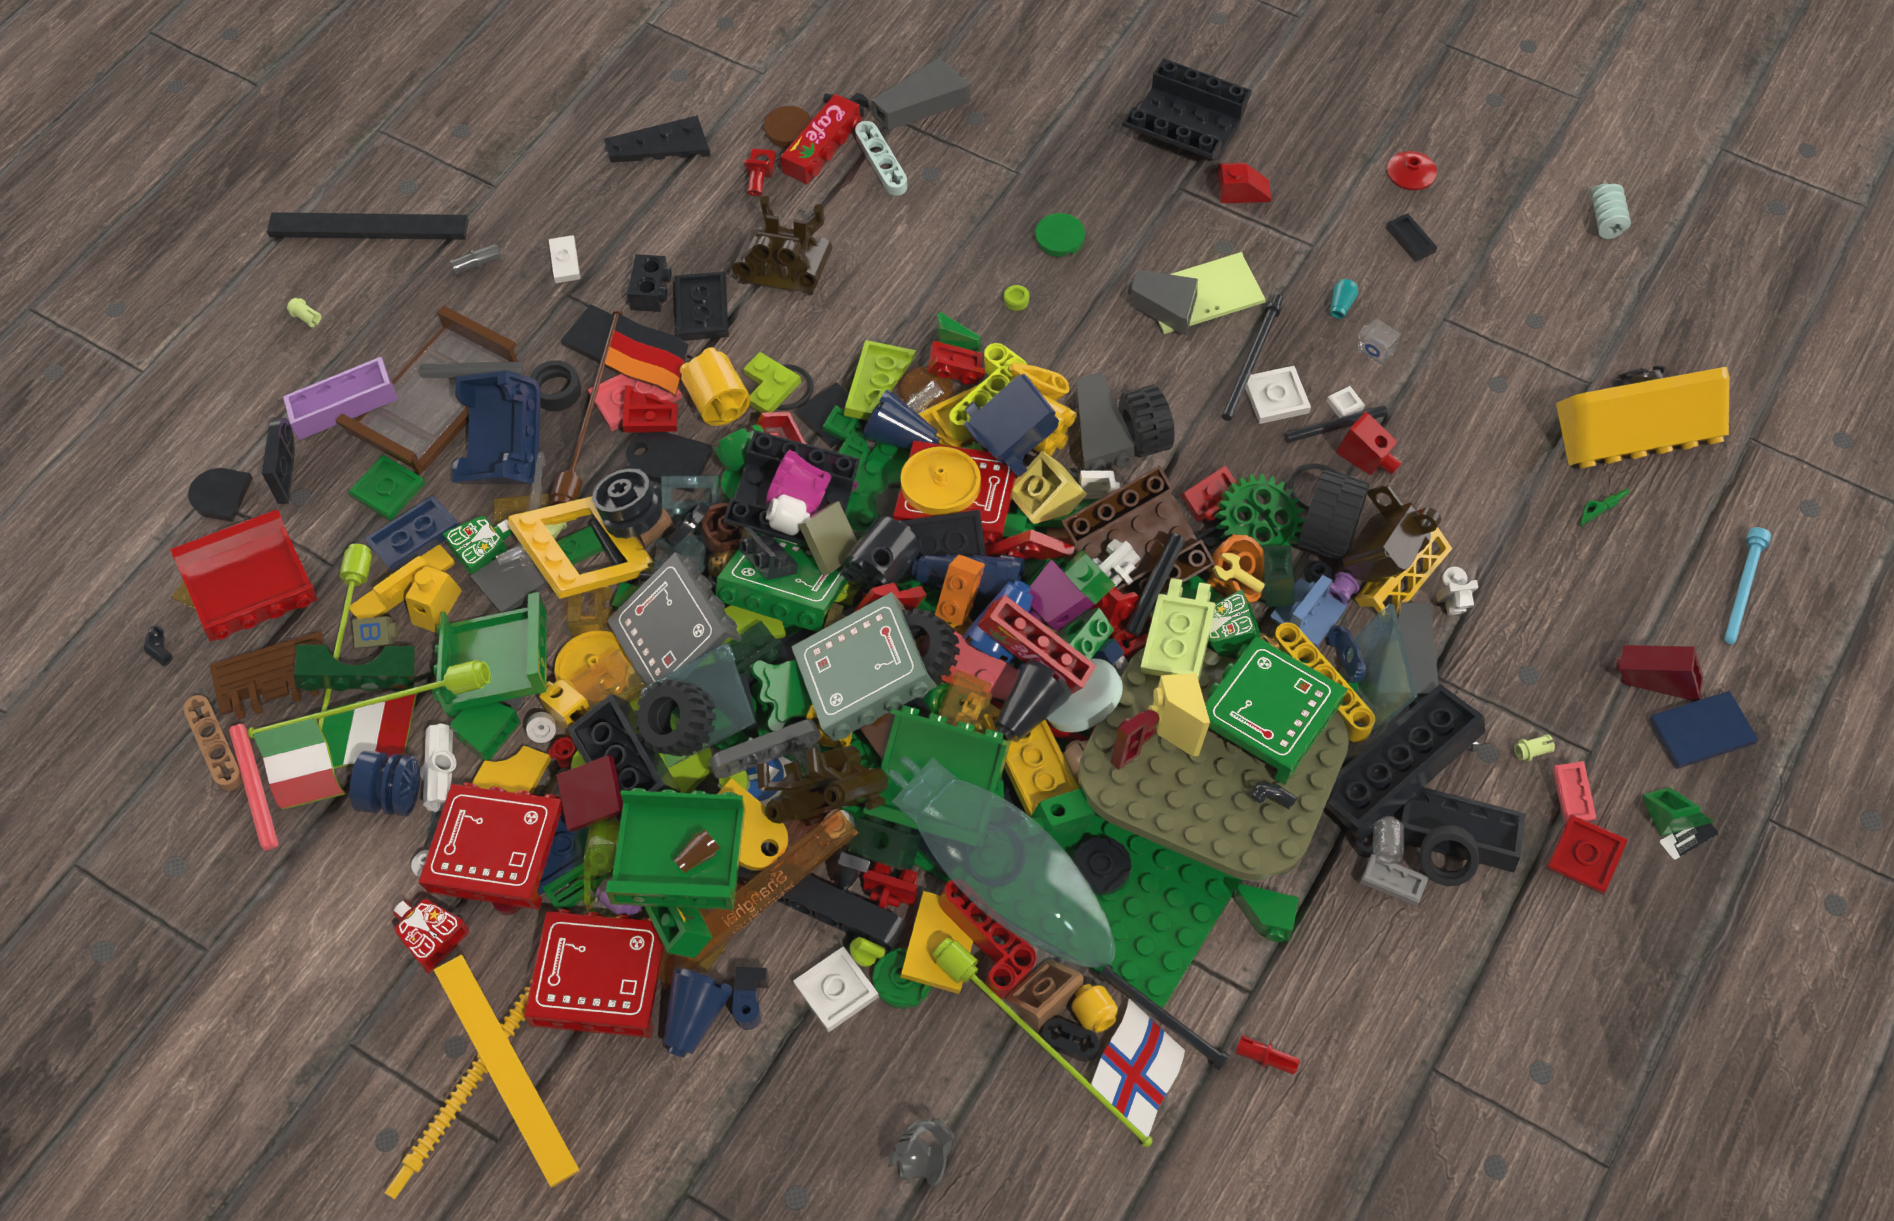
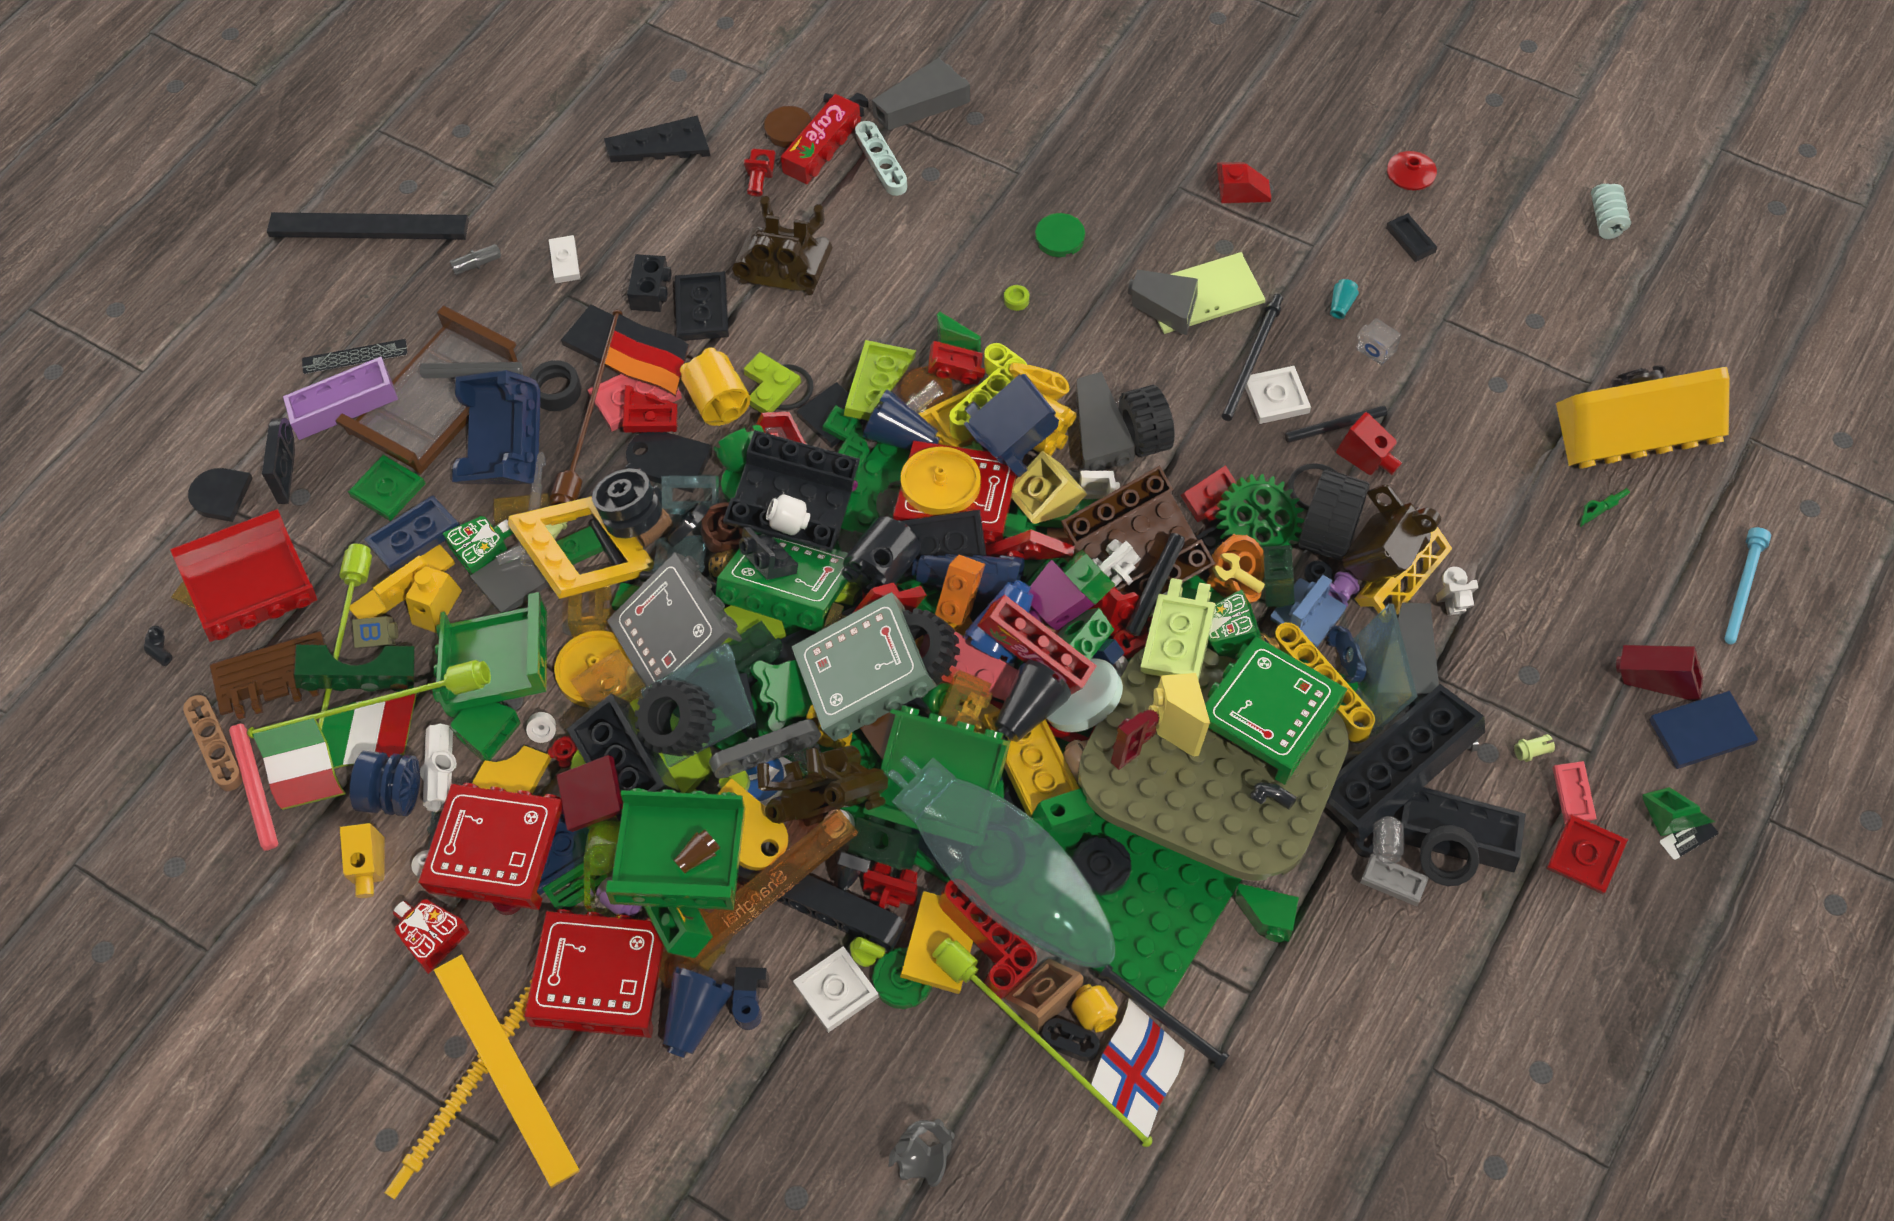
yellowish green pin [287,298,321,327] -> none
yellow torso [539,679,591,740] -> none
dark pink piece [766,450,831,516] -> none
olive tile [799,501,858,576] -> none
black slope [1122,58,1252,159] -> none
red axle [1236,1035,1300,1074] -> none
white tile [1327,386,1365,418] -> none
none -> black sticker [302,339,407,374]
none -> yellow torso [340,823,385,898]

